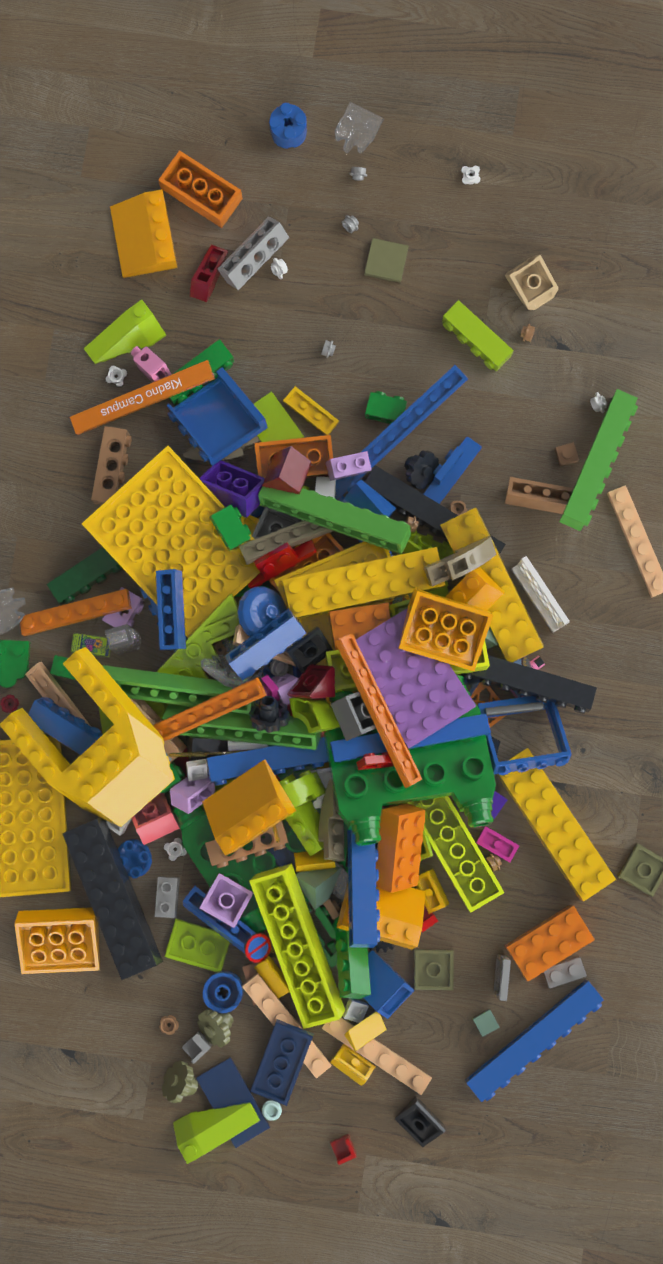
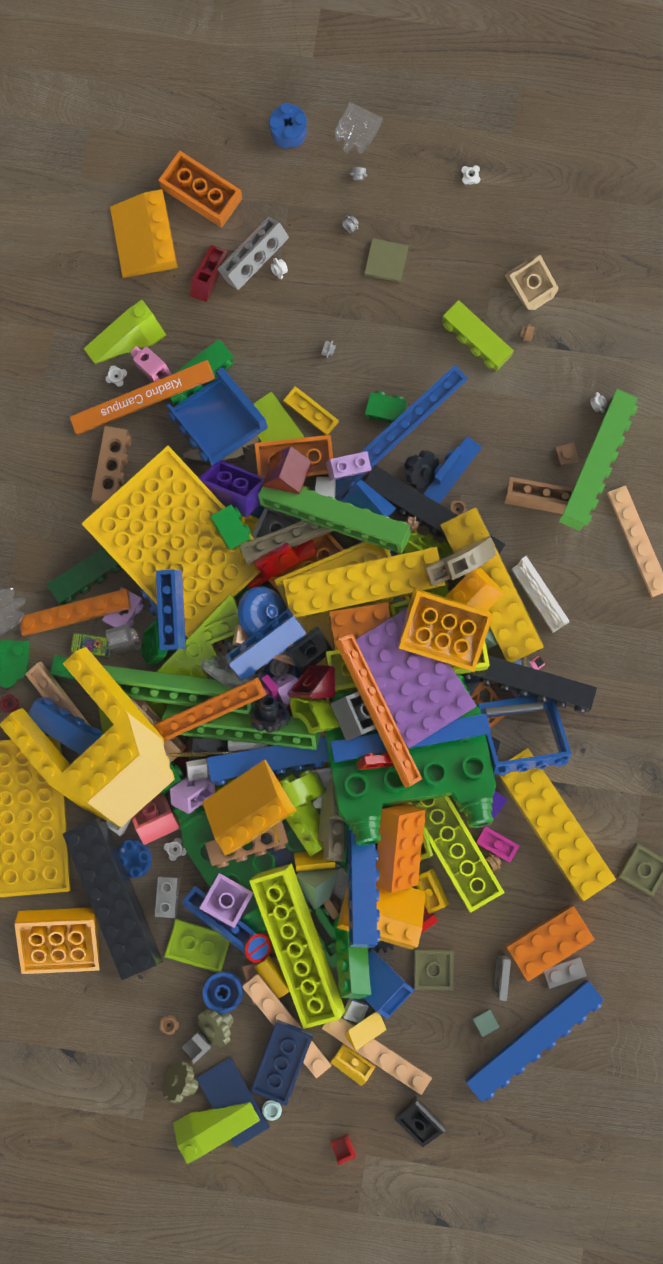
none -> green plate [141,619,168,666]

